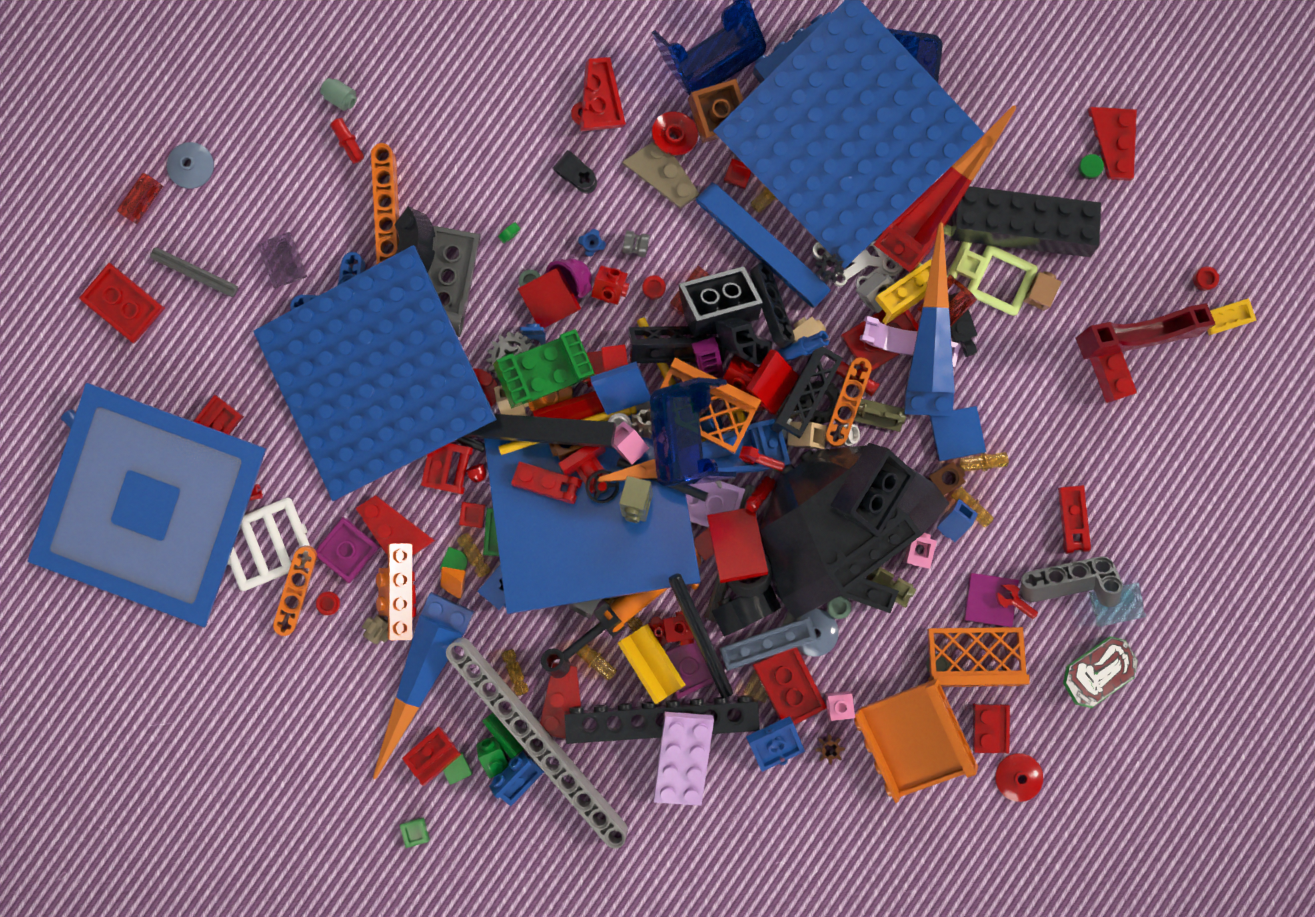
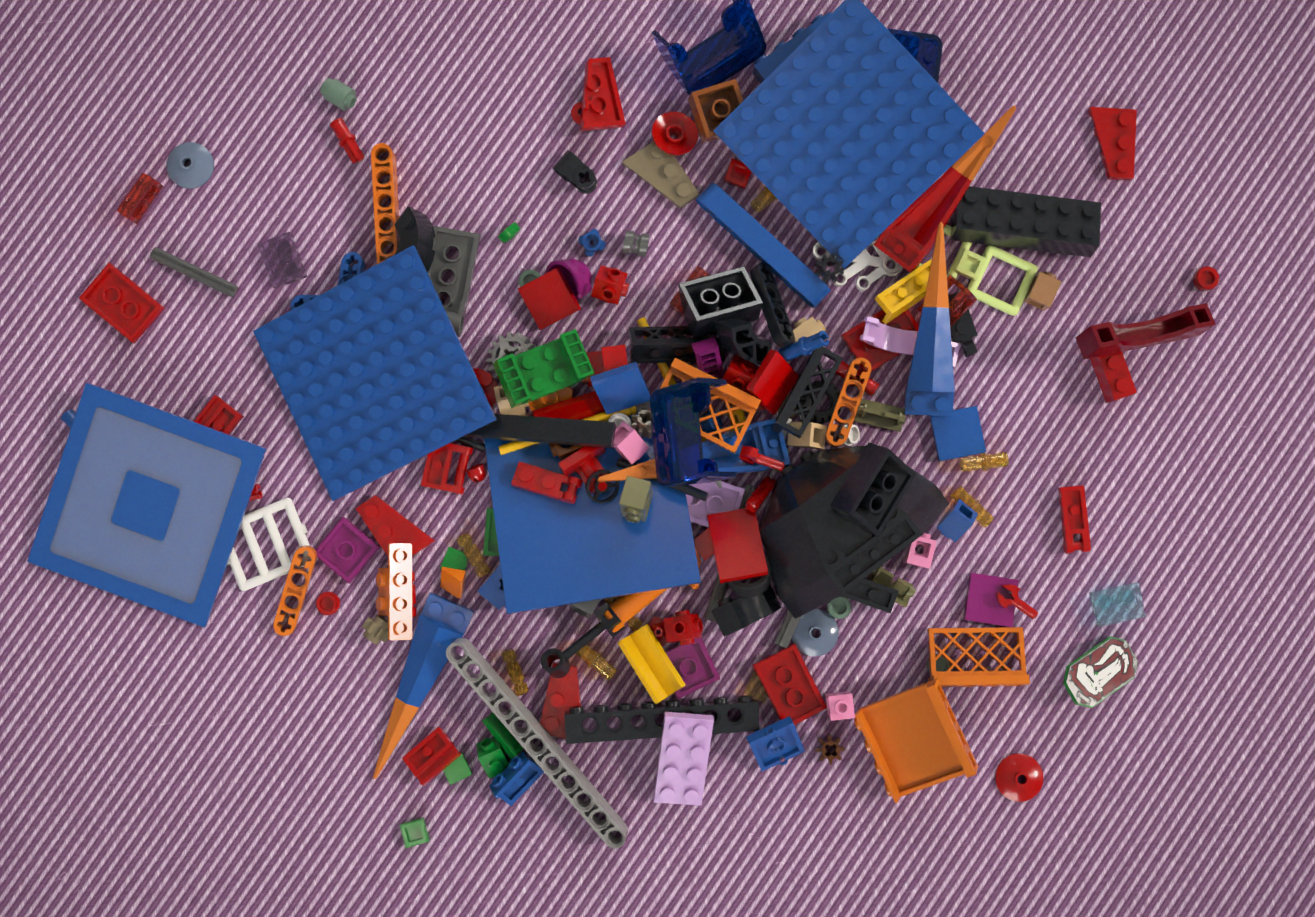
red tile [459,502,486,528] -> none
blue bracket [520,324,546,345] -> none
red tile [642,275,666,300] -> none
black axle [669,573,733,698] -> none
sand blue tile [719,617,818,671] -> none
light grey brick [855,272,895,313] -> none
reddish brown brick [925,462,966,495] -> none
red plate [973,703,1010,754] -> none
dark grey beam [1020,556,1123,607] -> none
green tile [1078,154,1104,179] -> none
yellow plate [1207,298,1256,336] -> none

